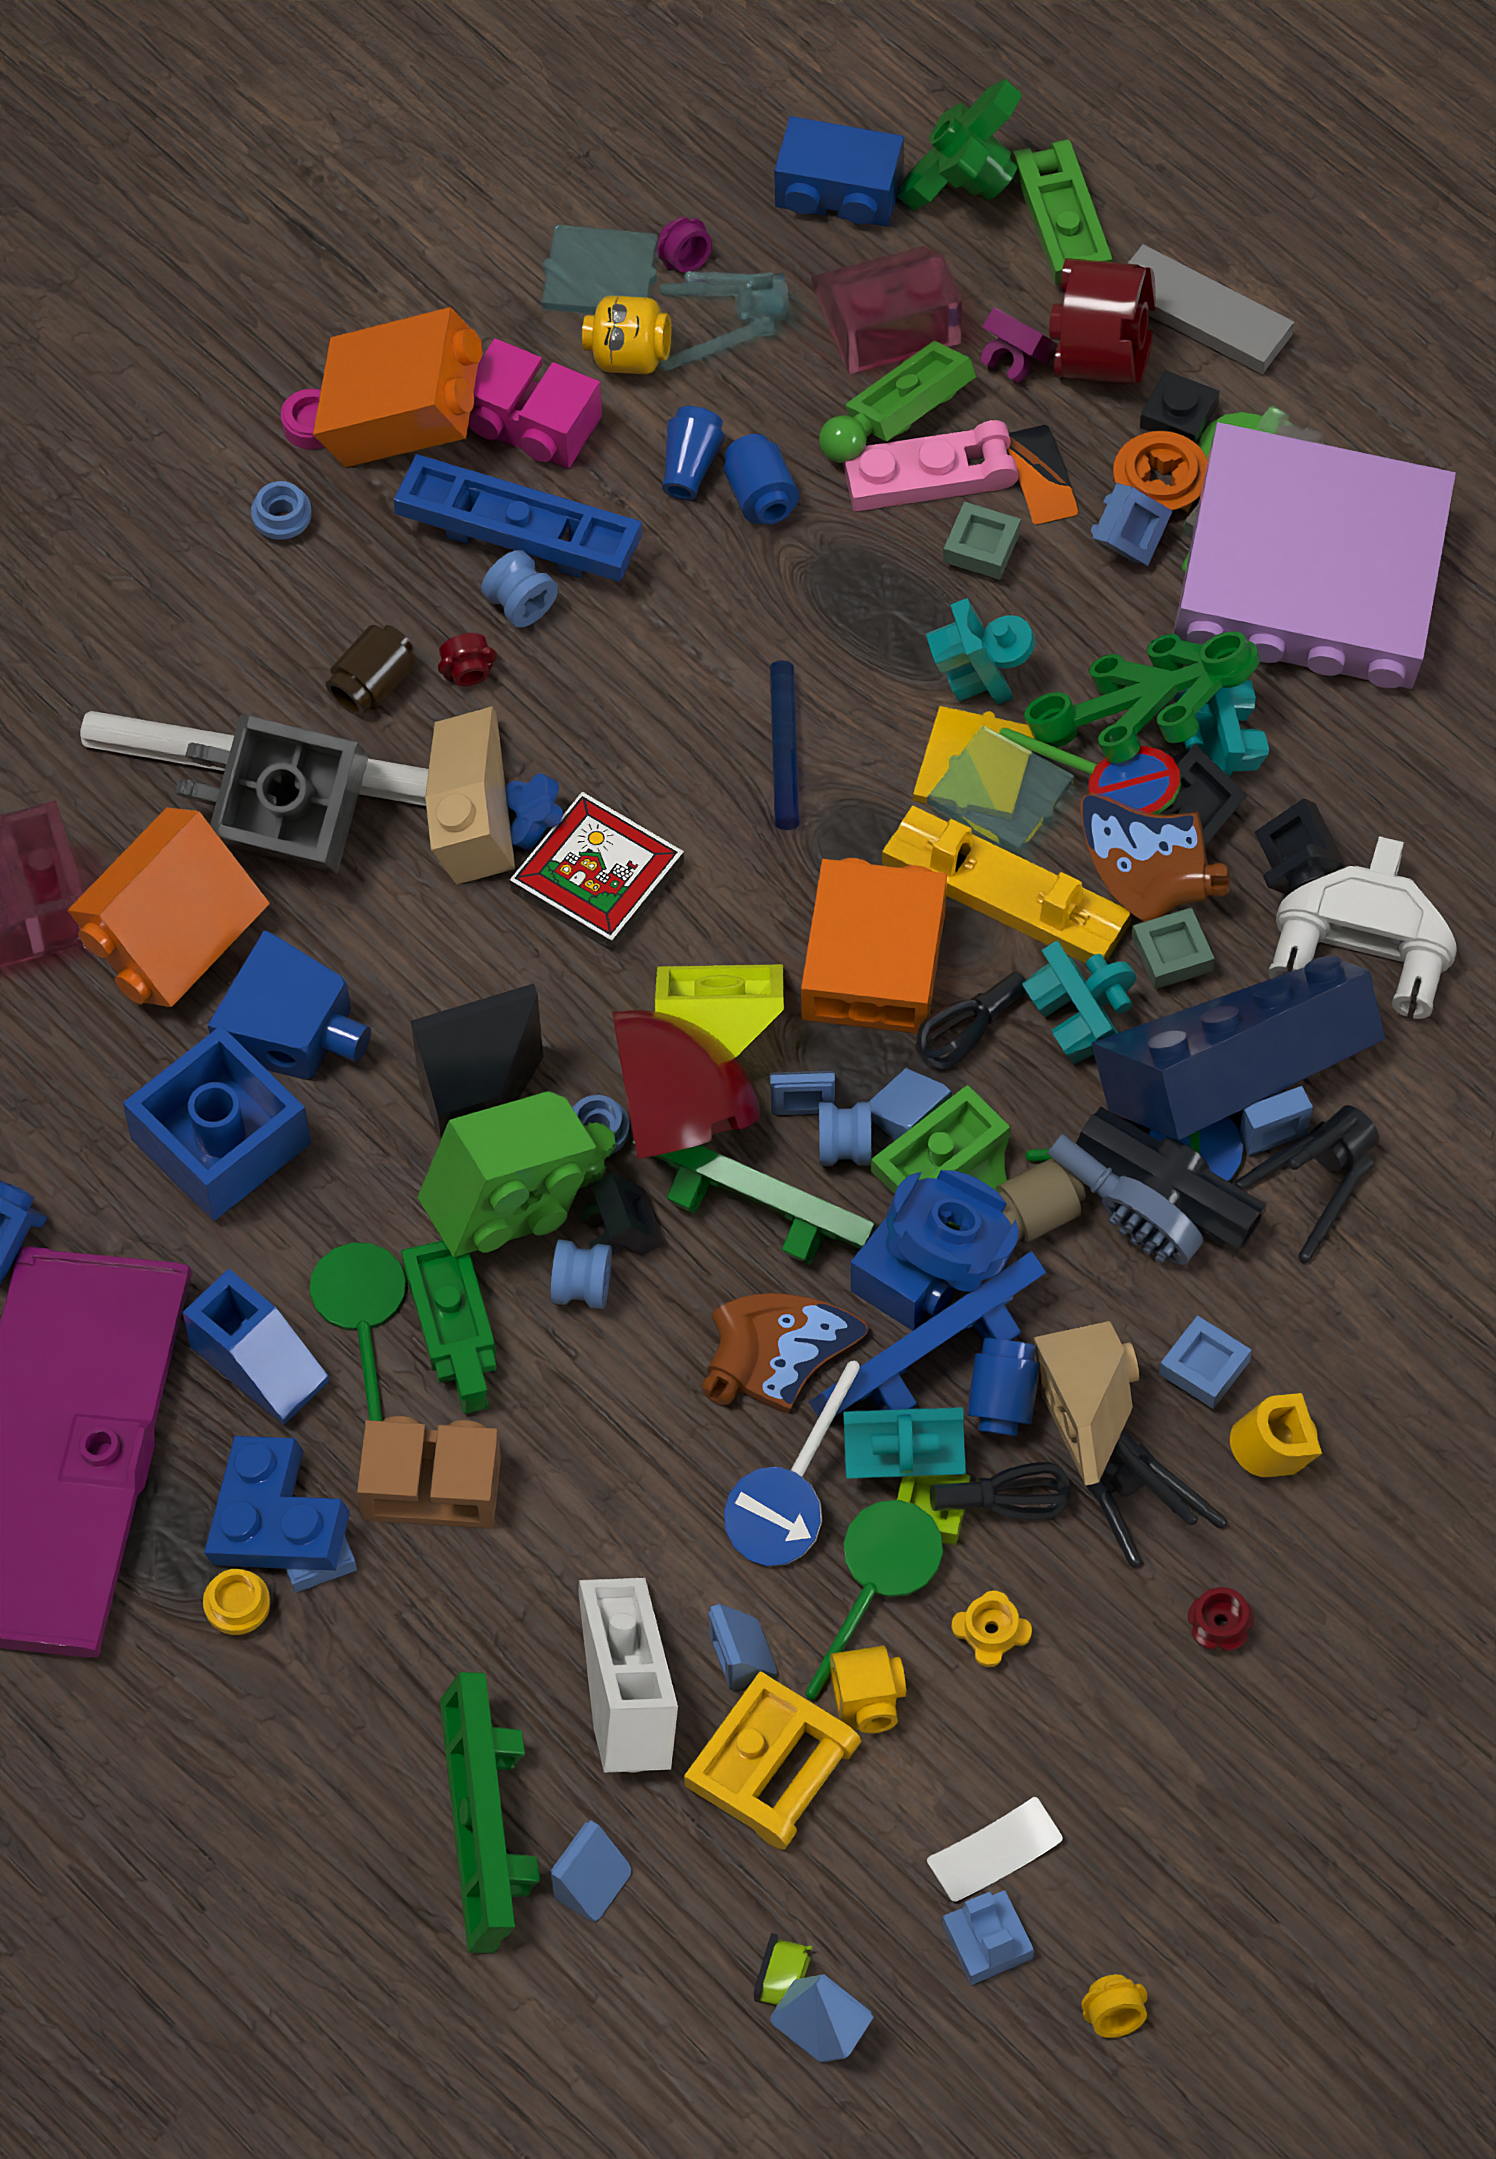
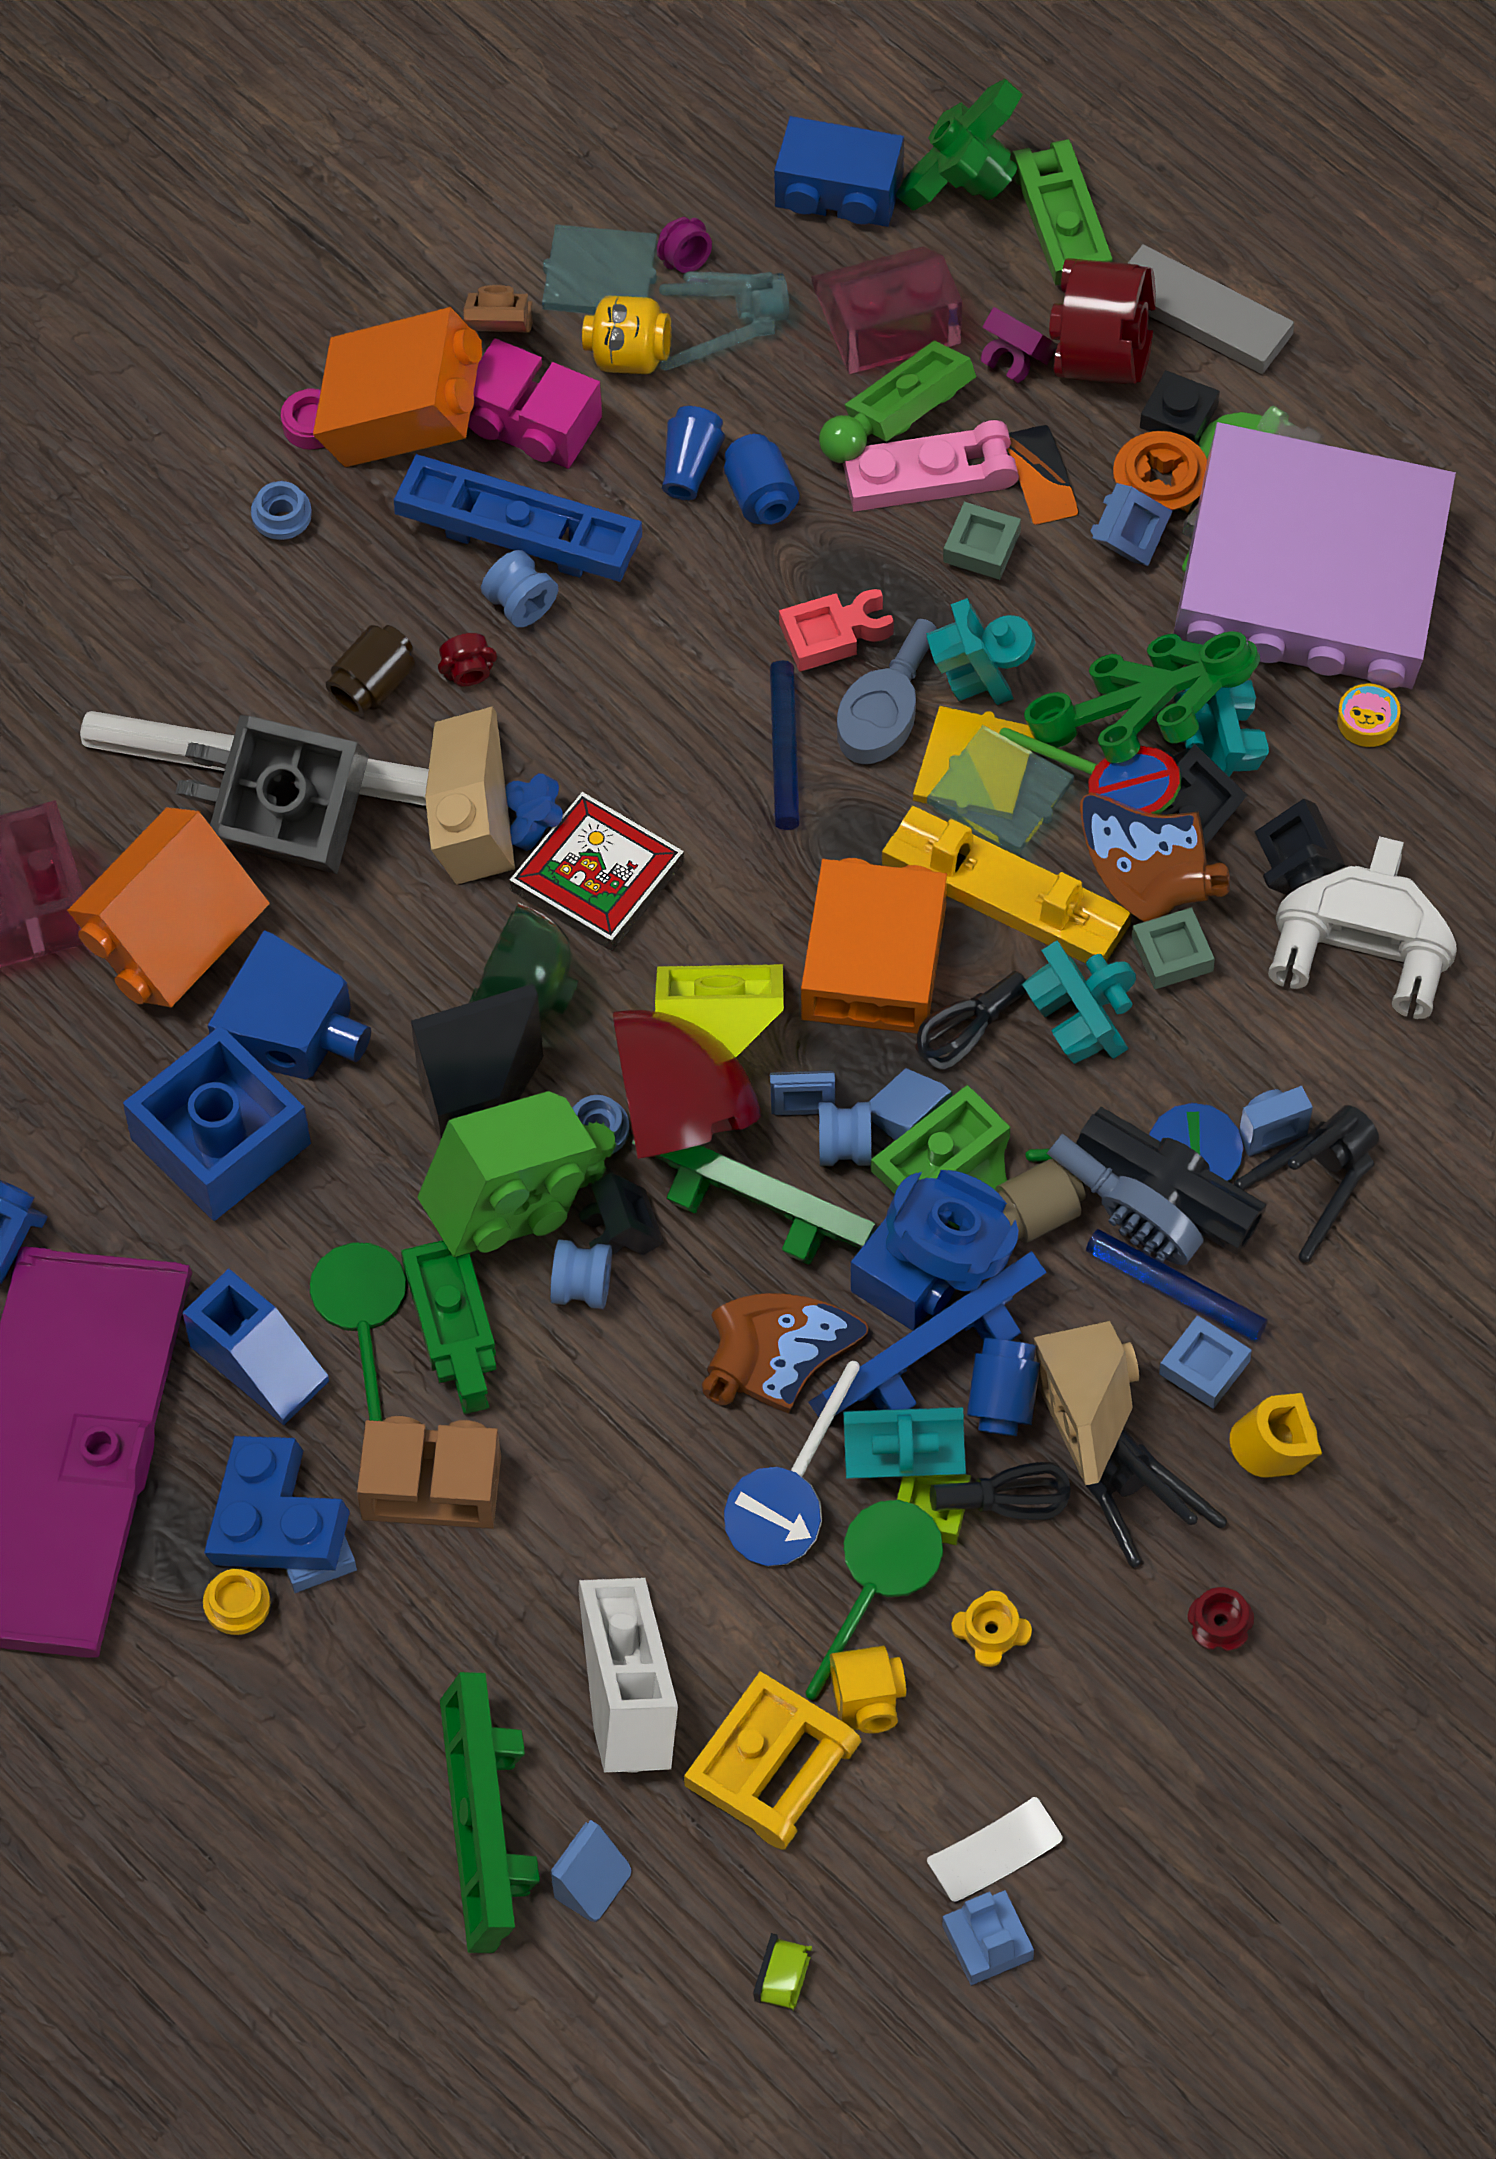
medium blue slope [708,1604,777,1692] -> none
medium blue slope [770,1974,874,2063] -> none
yellow plate [1081,1974,1148,2038] -> none
dark blue wedge [1091,956,1385,1140] -> none
none -> medium nougat slope [464,285,533,332]
none -> clear green cylinder [468,902,579,1024]
none -> coral plate [779,589,894,672]
none -> sand blue piece [837,619,937,764]
none -> clear blue bar [1086,1229,1268,1342]
none -> tile [1337,683,1401,747]

